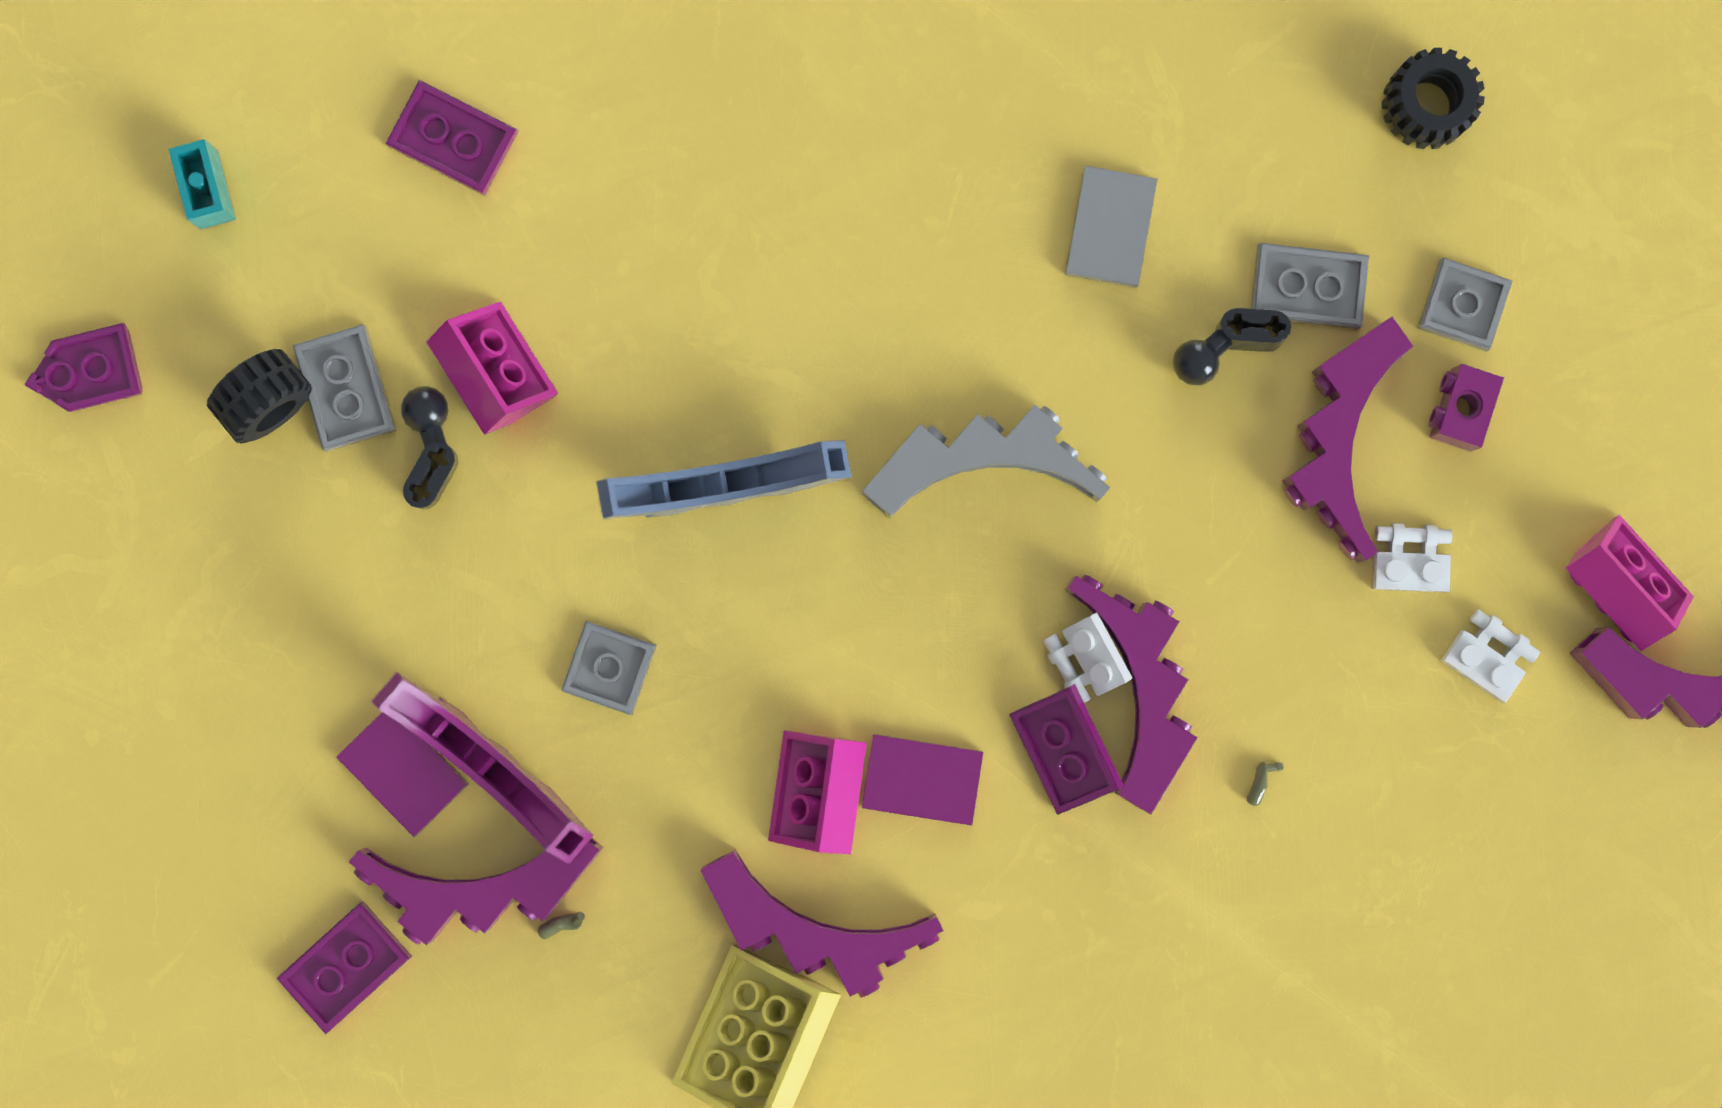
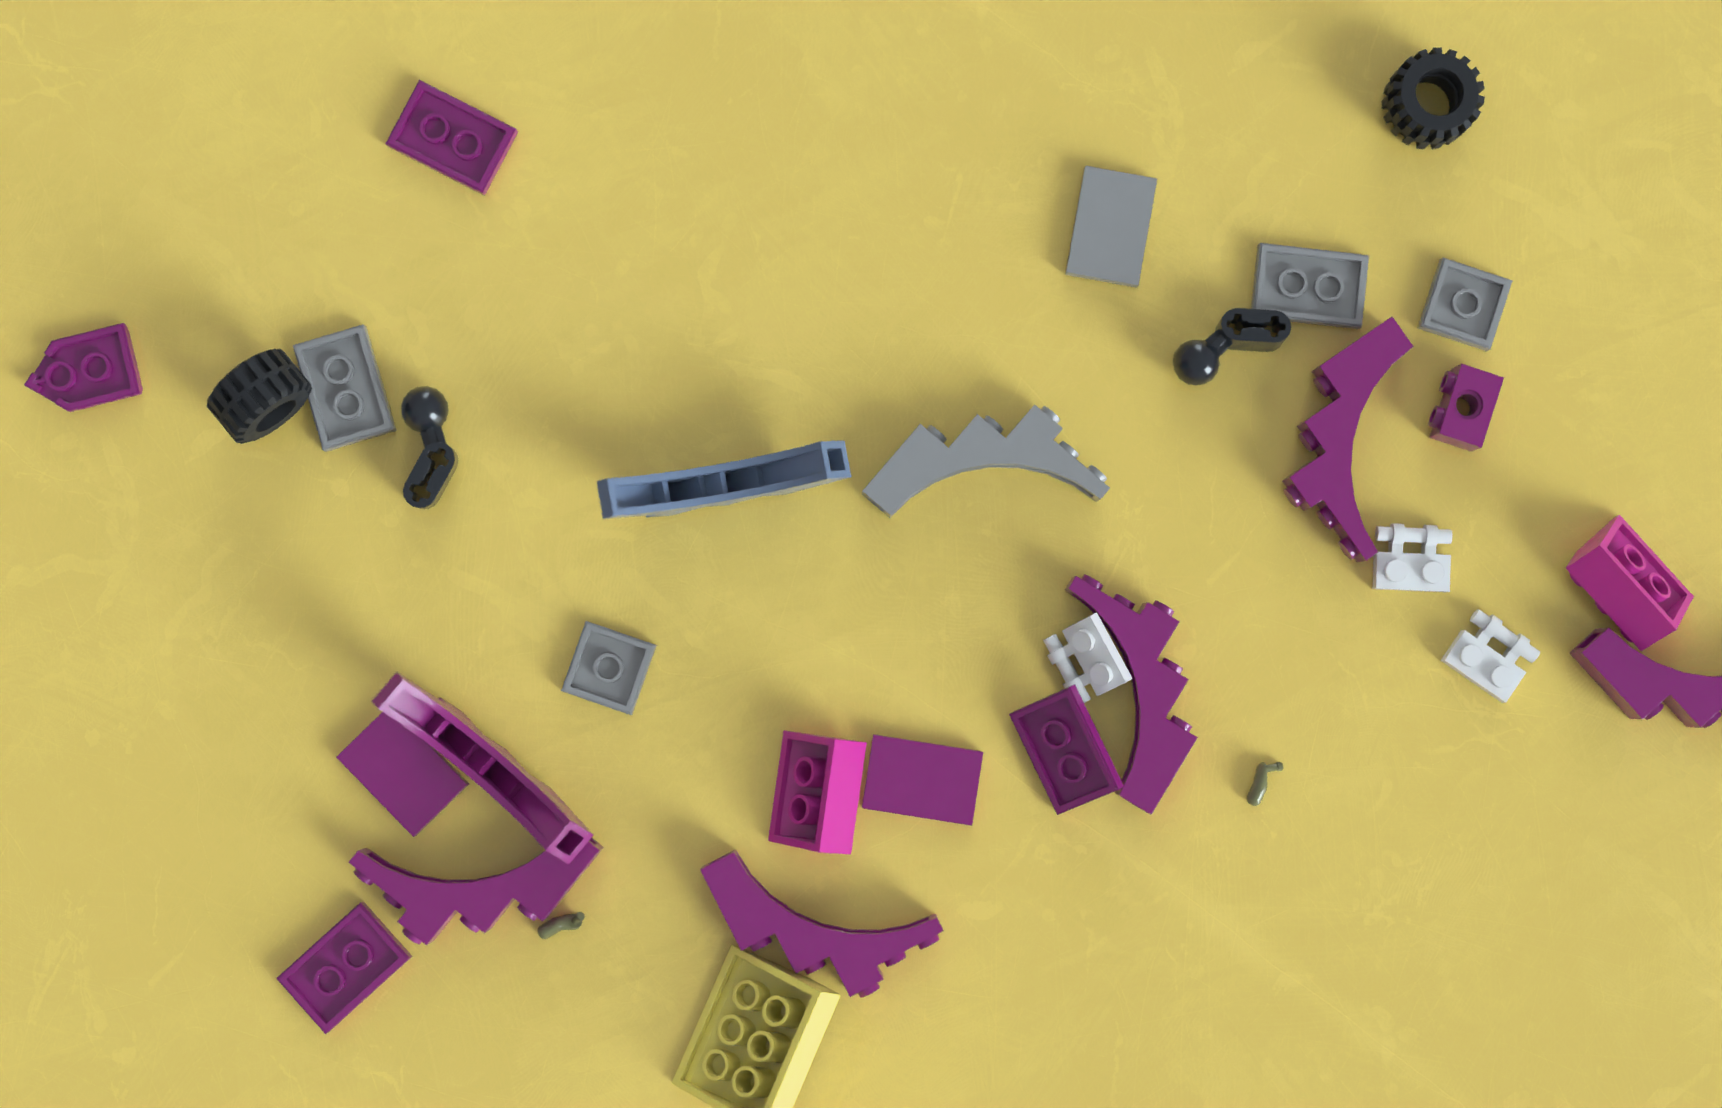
teal brick [168,139,236,229] -> none
dark pink slope [426,301,558,435] -> none

